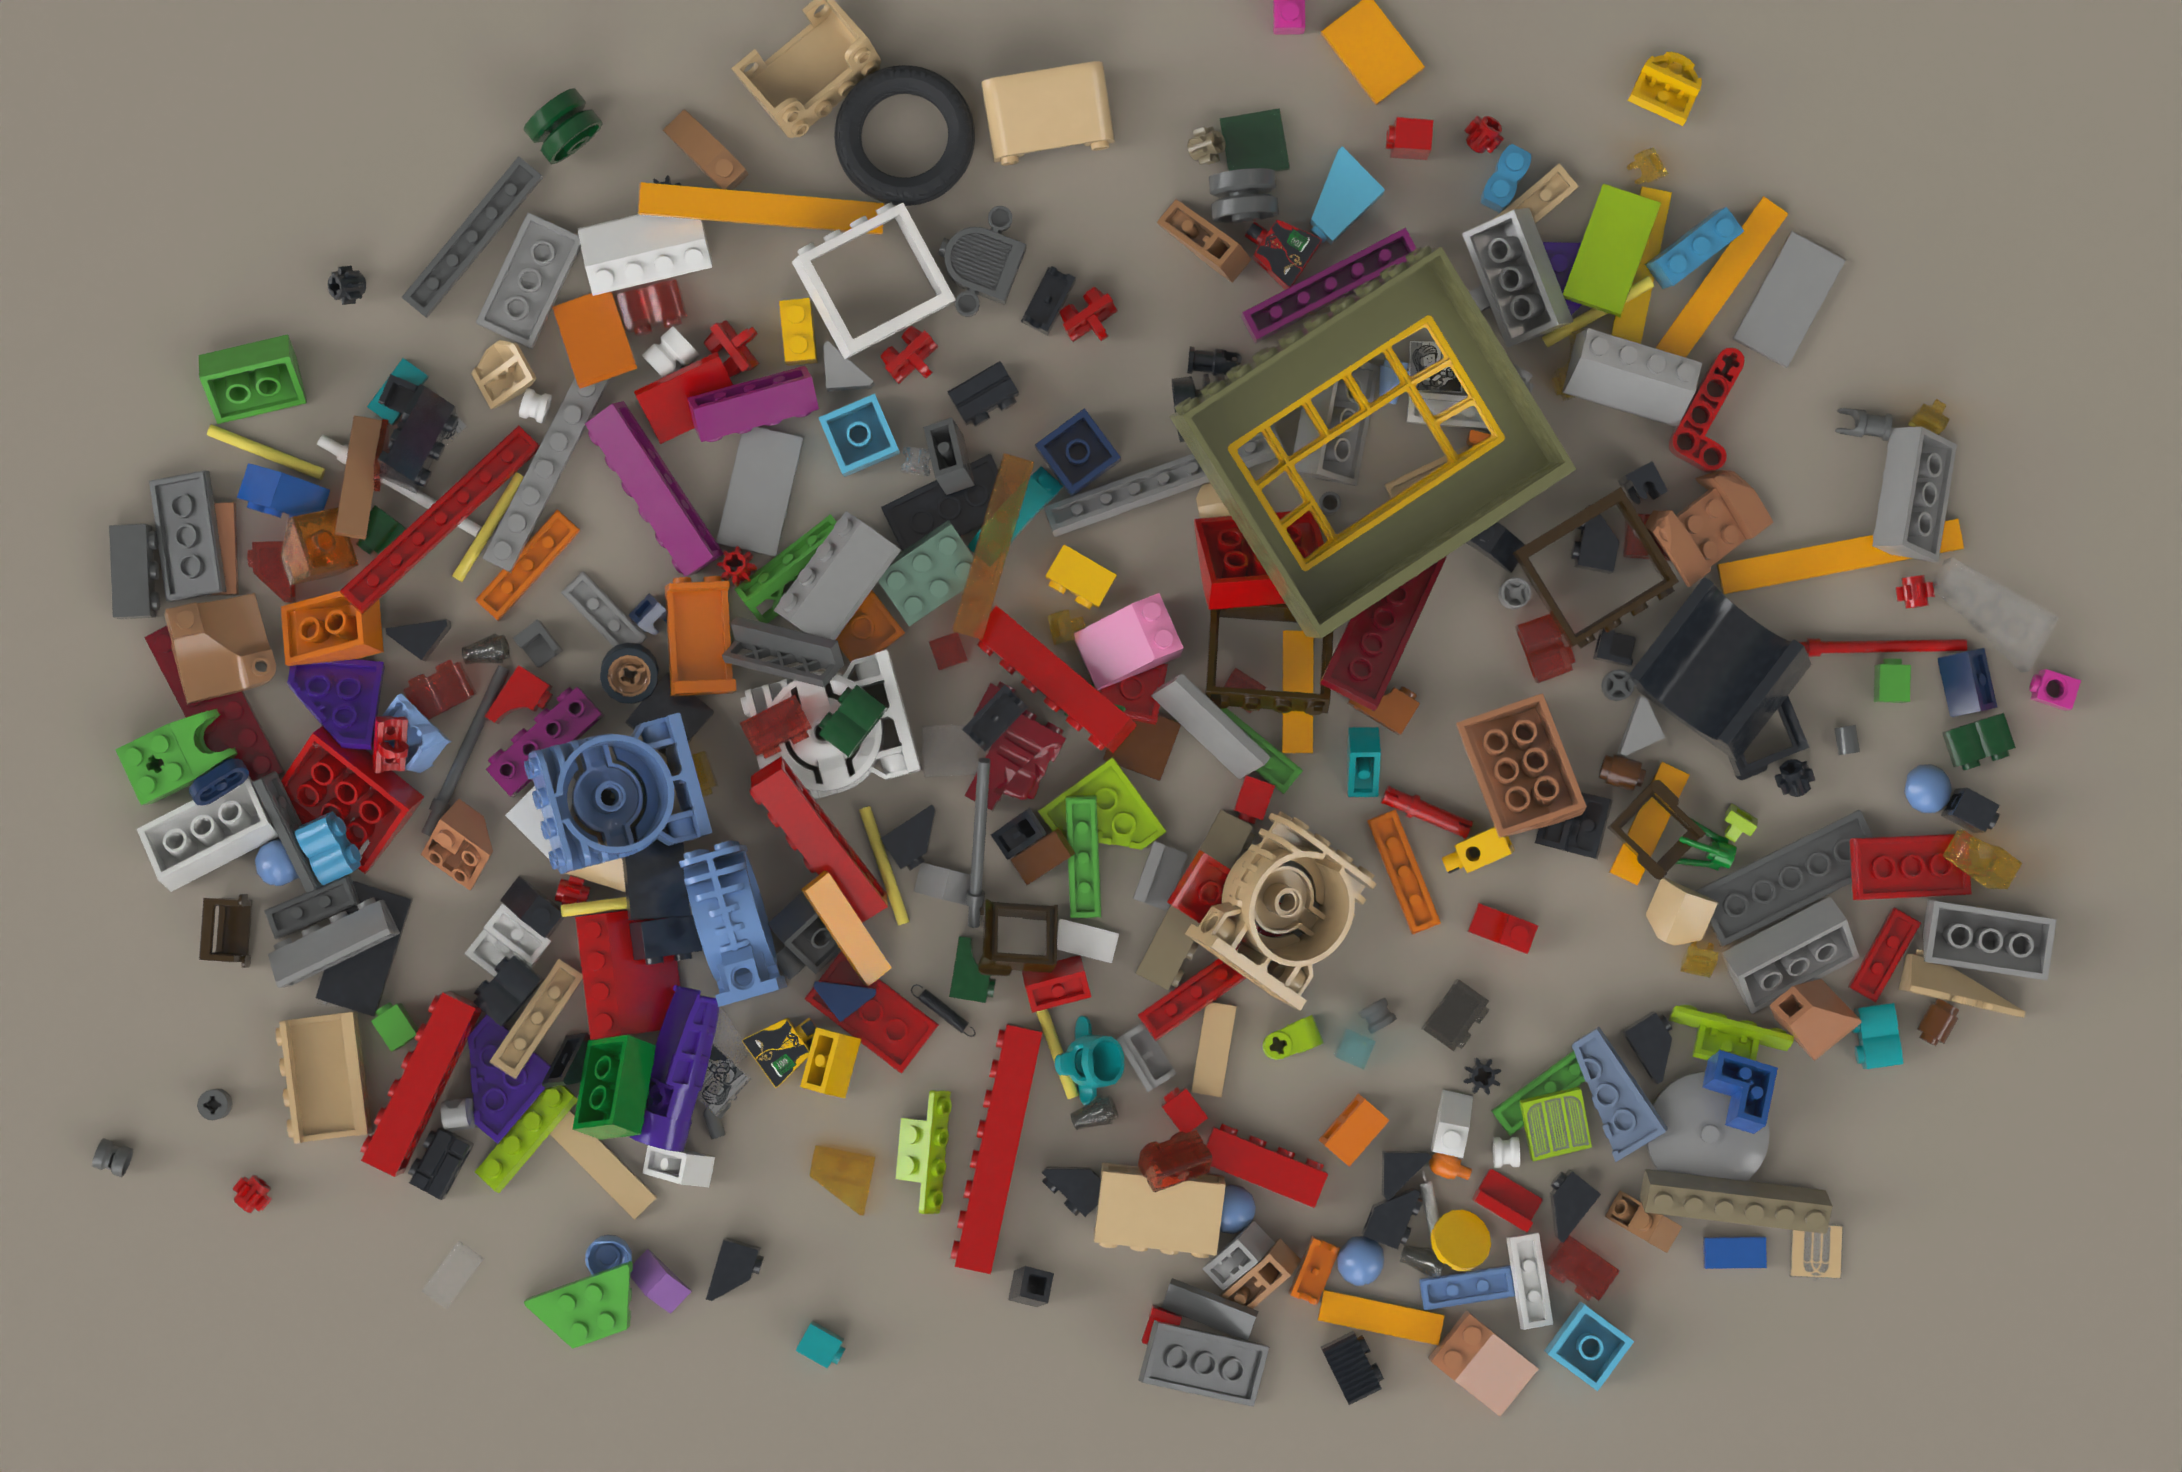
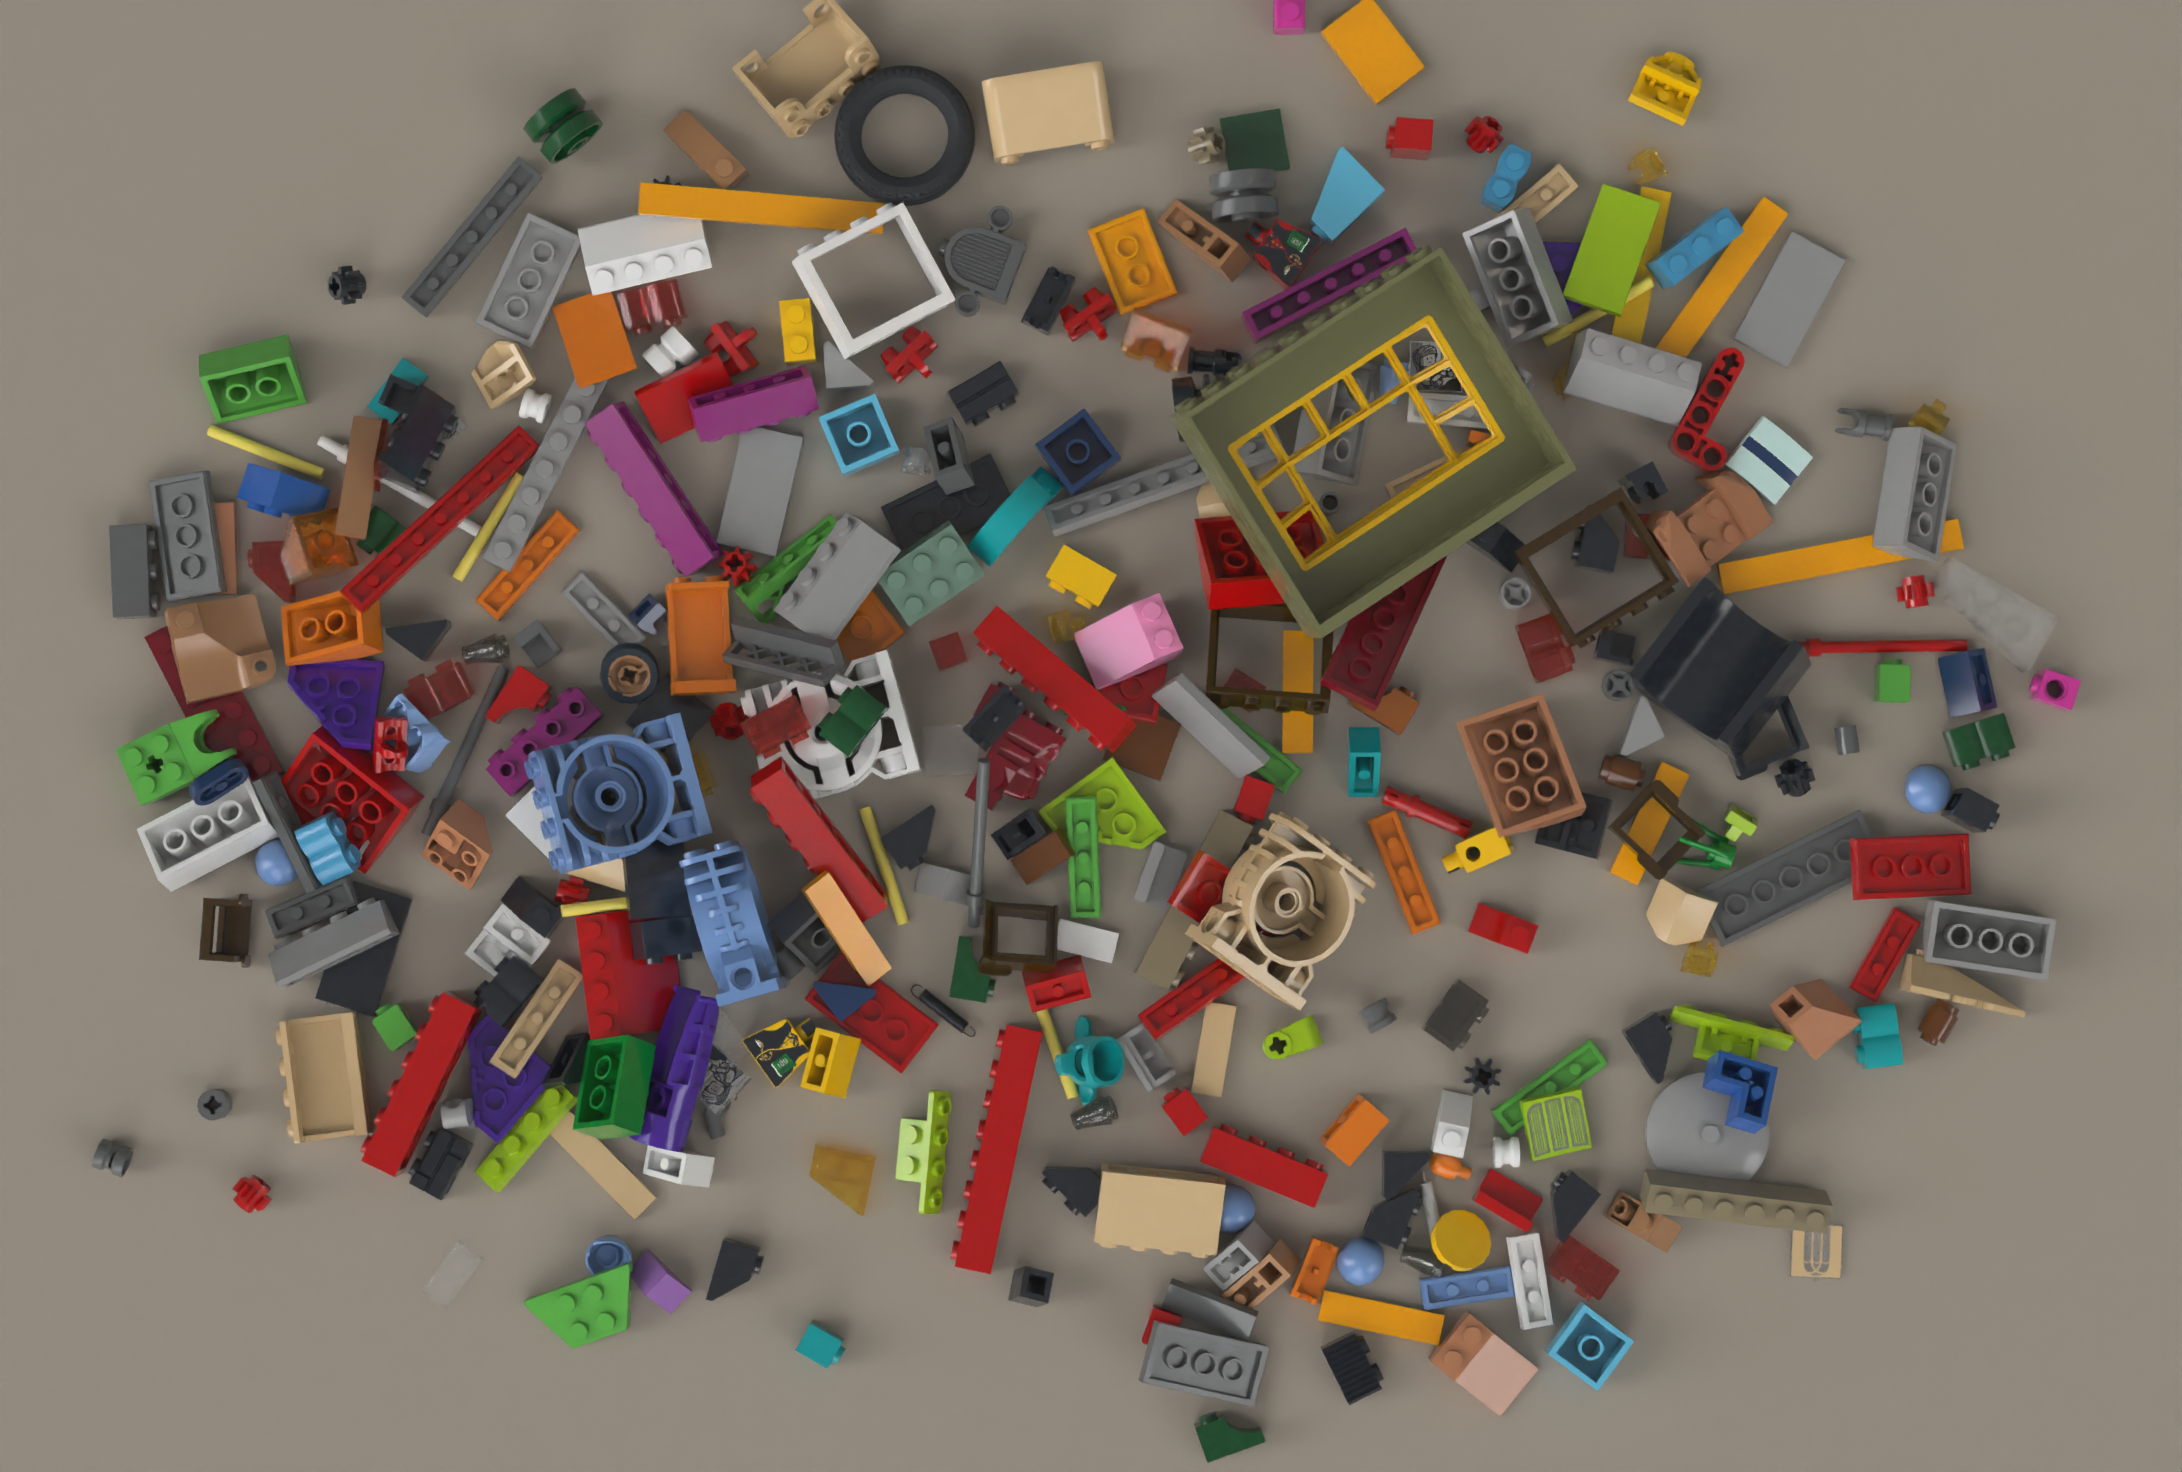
clear orange tile [952,453,1034,639] -> none
clear red brick [1138,1130,1213,1192] -> none
clear light blue brick [1334,1028,1376,1070] -> none
sand blue wing [1572,1027,1668,1162] -> none
blue tile [1703,1236,1767,1269] -> none
light grey slope [1722,896,1860,1014] -> none
clear yellow arch [1943,830,2022,890] -> none
none -> red gear [709,702,749,740]
none -> light orange tile [1087,208,1178,316]
none -> clear orange slope [1121,308,1192,373]
none -> dark green arch [1194,1412,1266,1463]
none -> light aqua slope [1725,416,1813,505]

